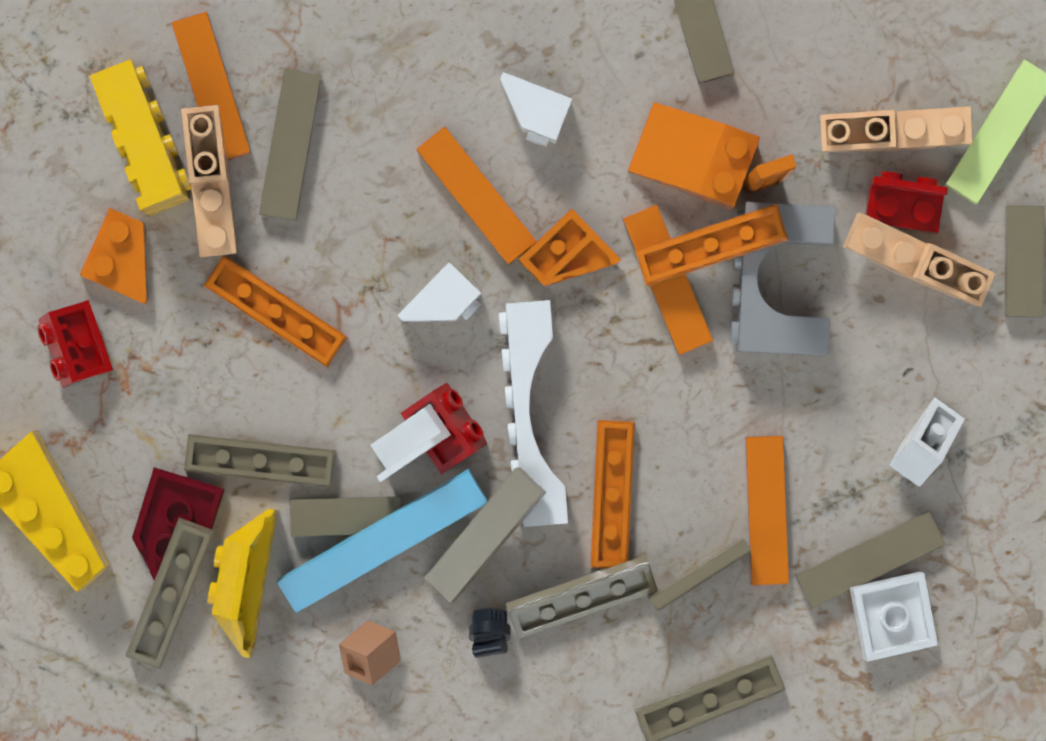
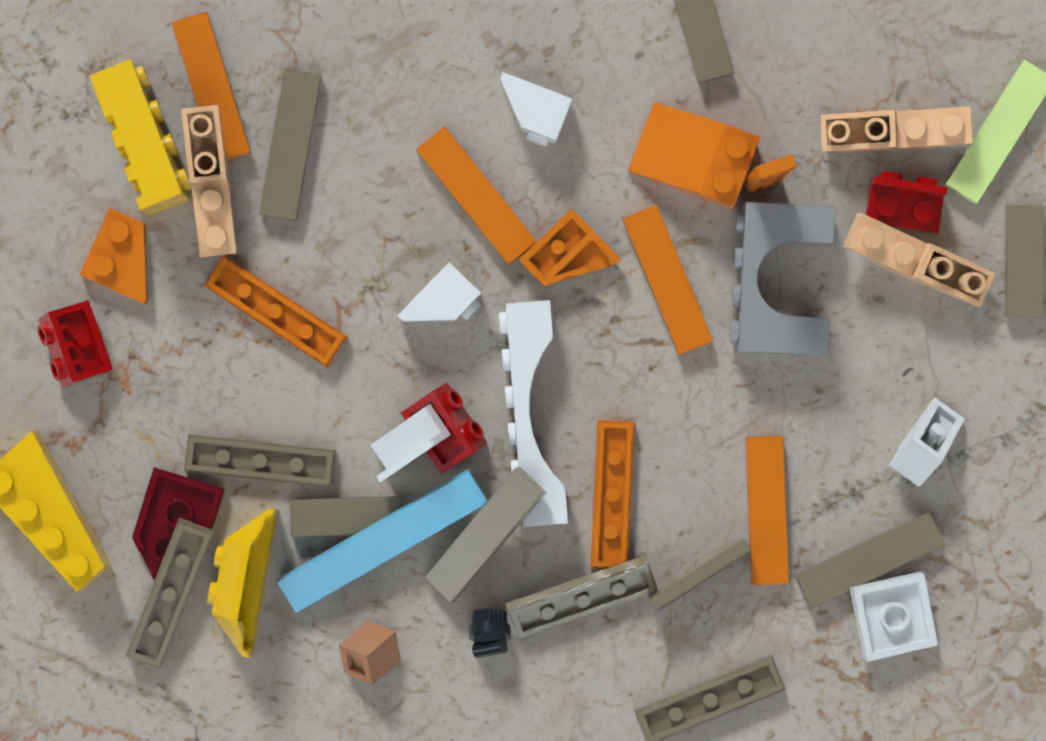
orange tile [635,204,789,286] -> none

